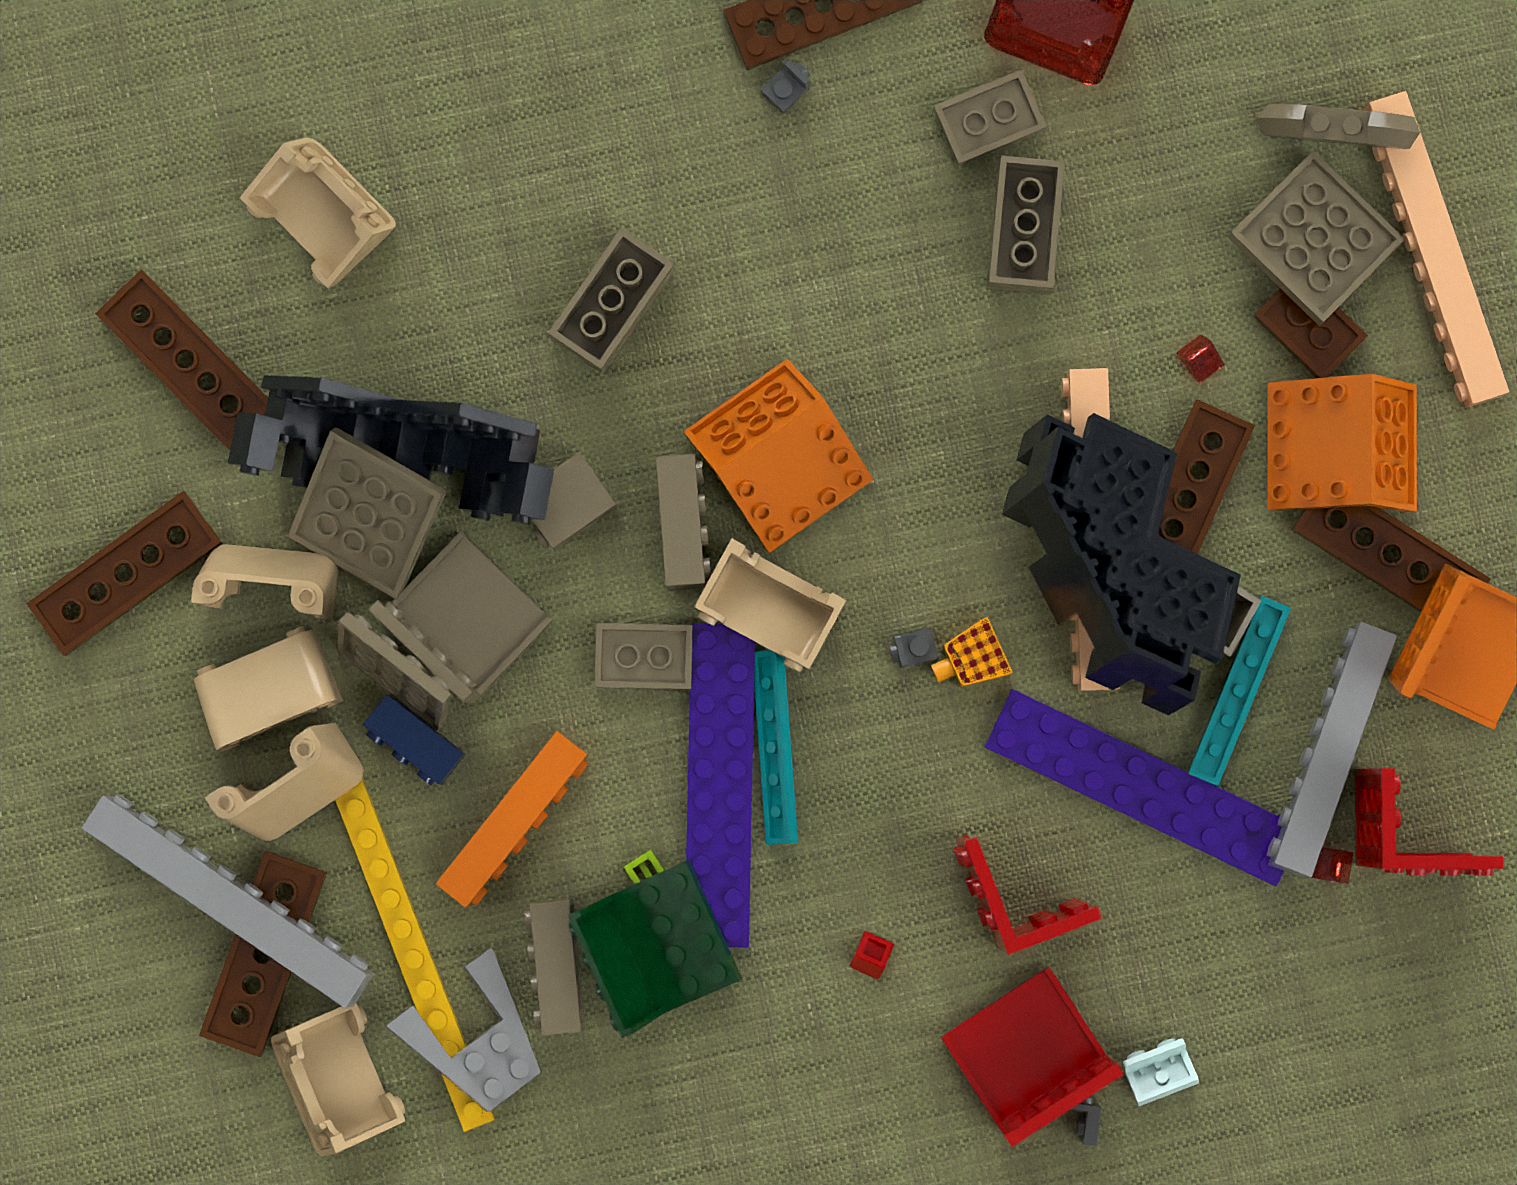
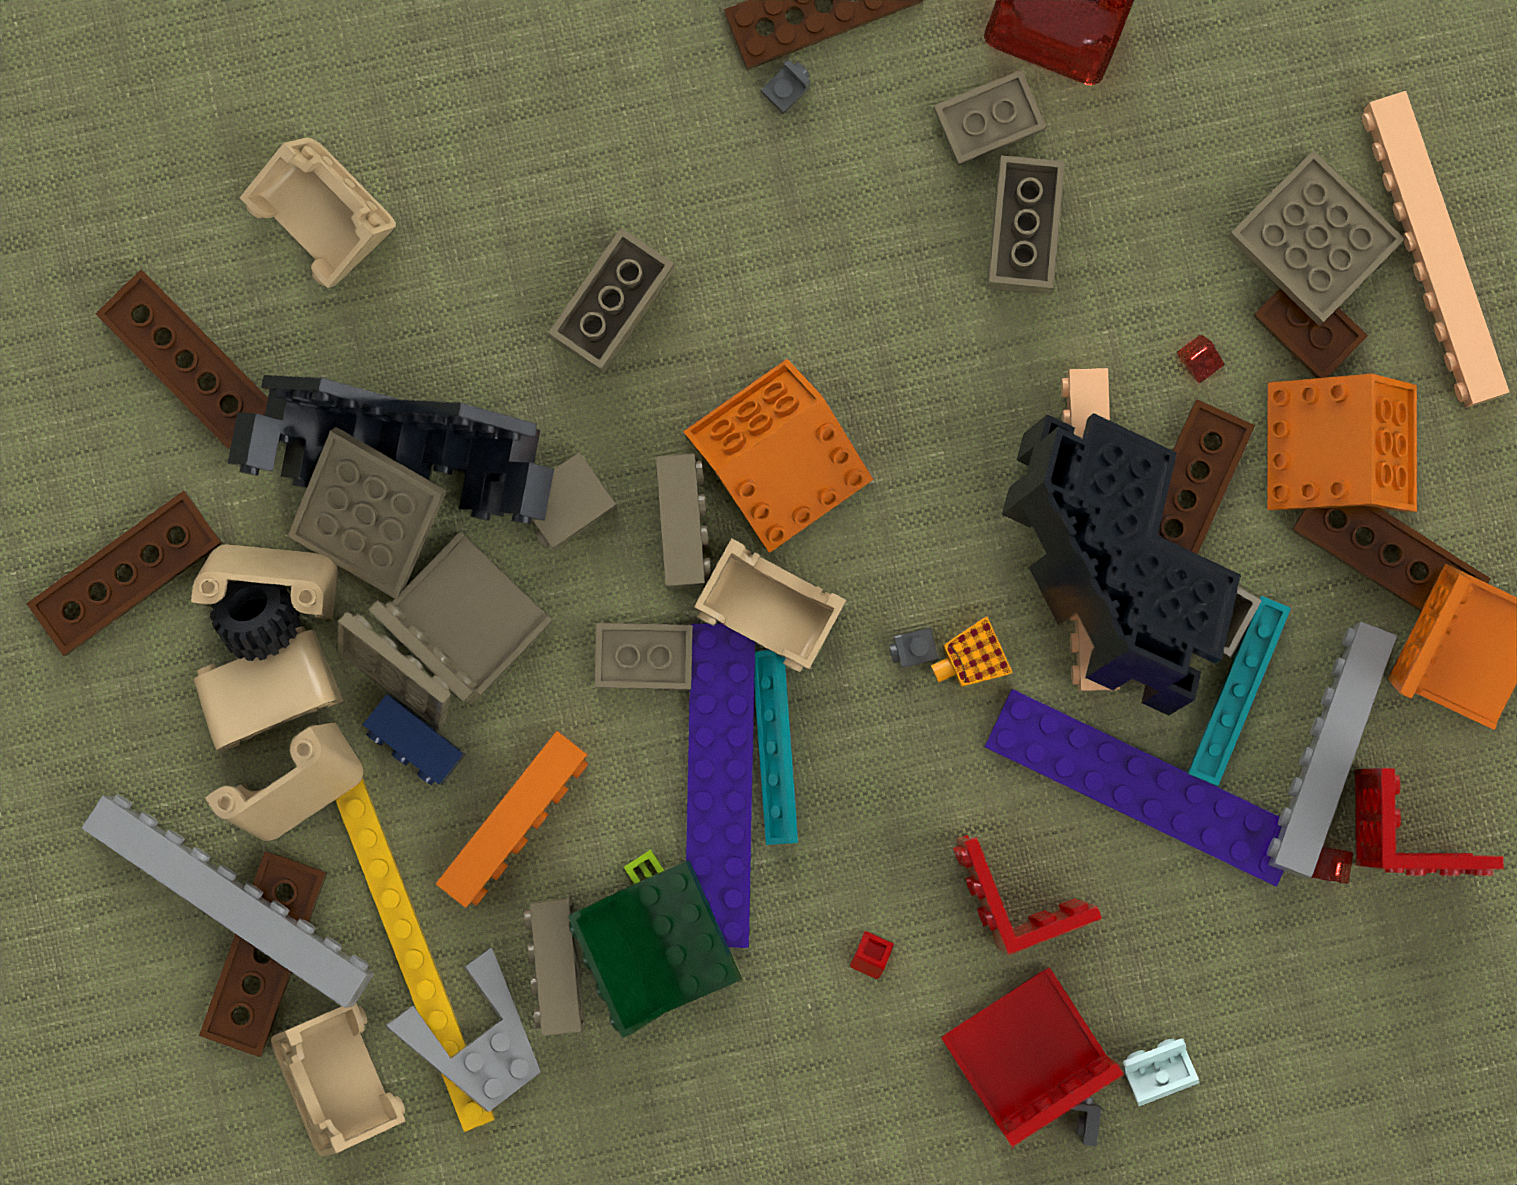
dark tan brick [1256,104,1420,149] -> none
none -> black tyre [210,581,301,661]

